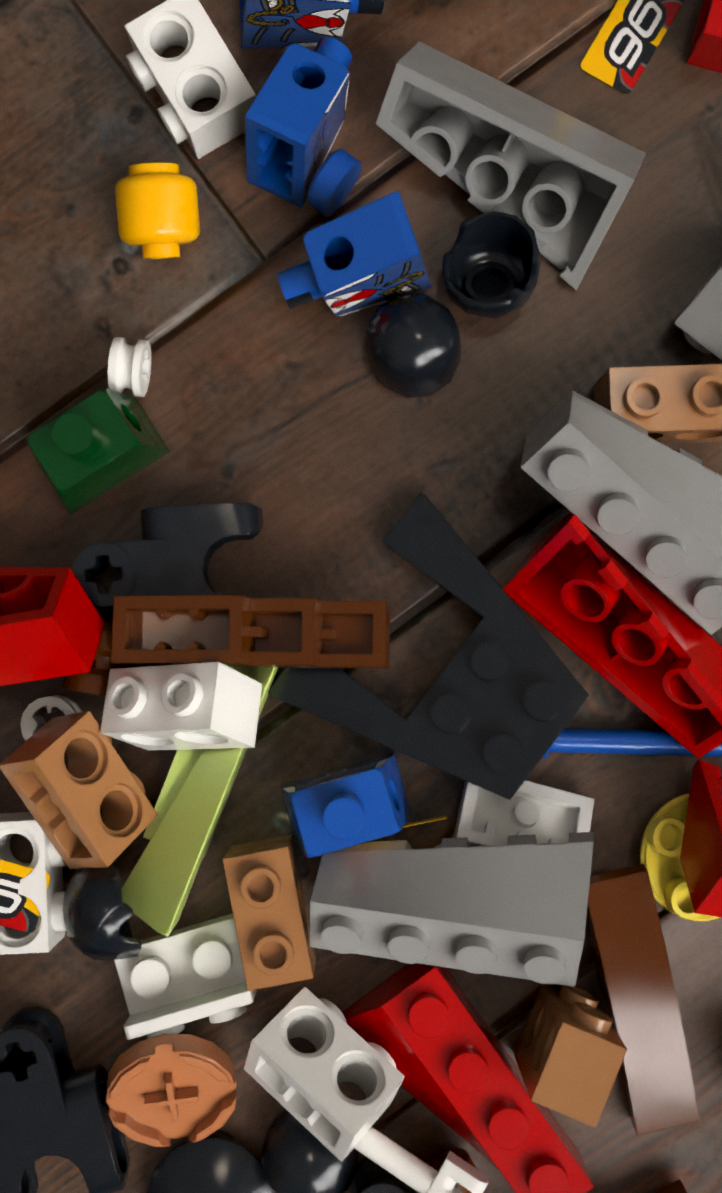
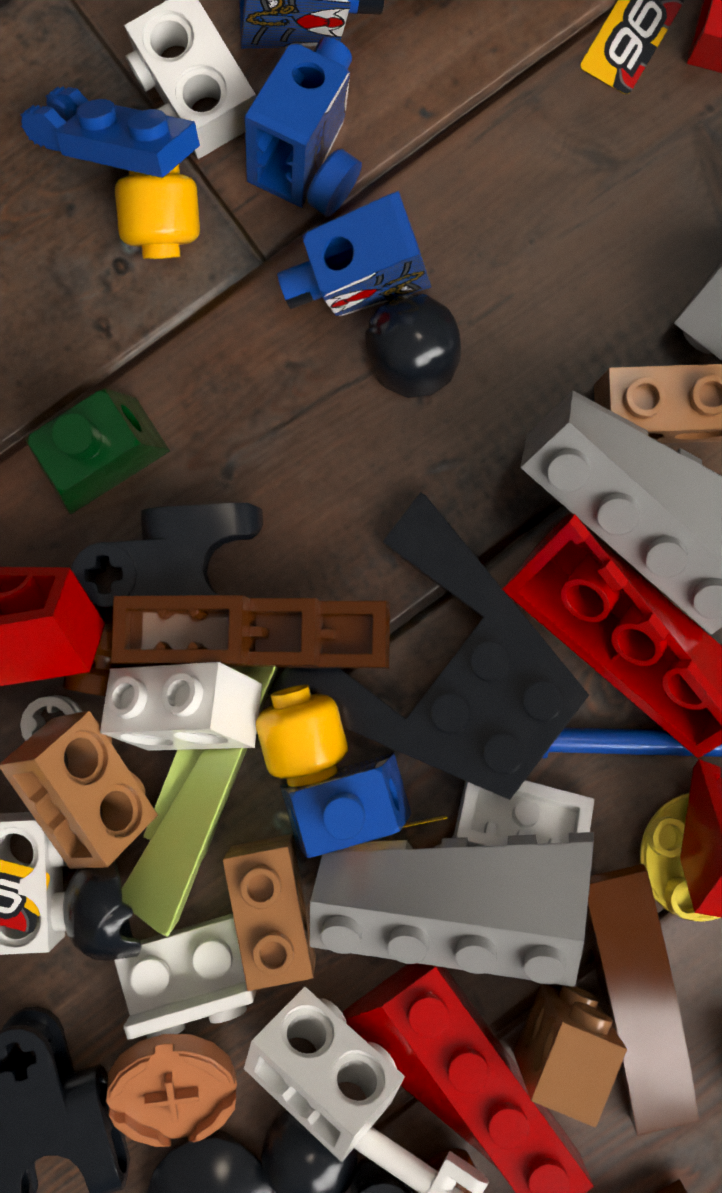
white bush [107,337,151,397] -> none
light grey wedge [375,41,646,290] -> none
black hair [443,211,540,319] -> none
none -> blue hinge [21,86,200,178]
none -> yellow head [256,685,348,787]

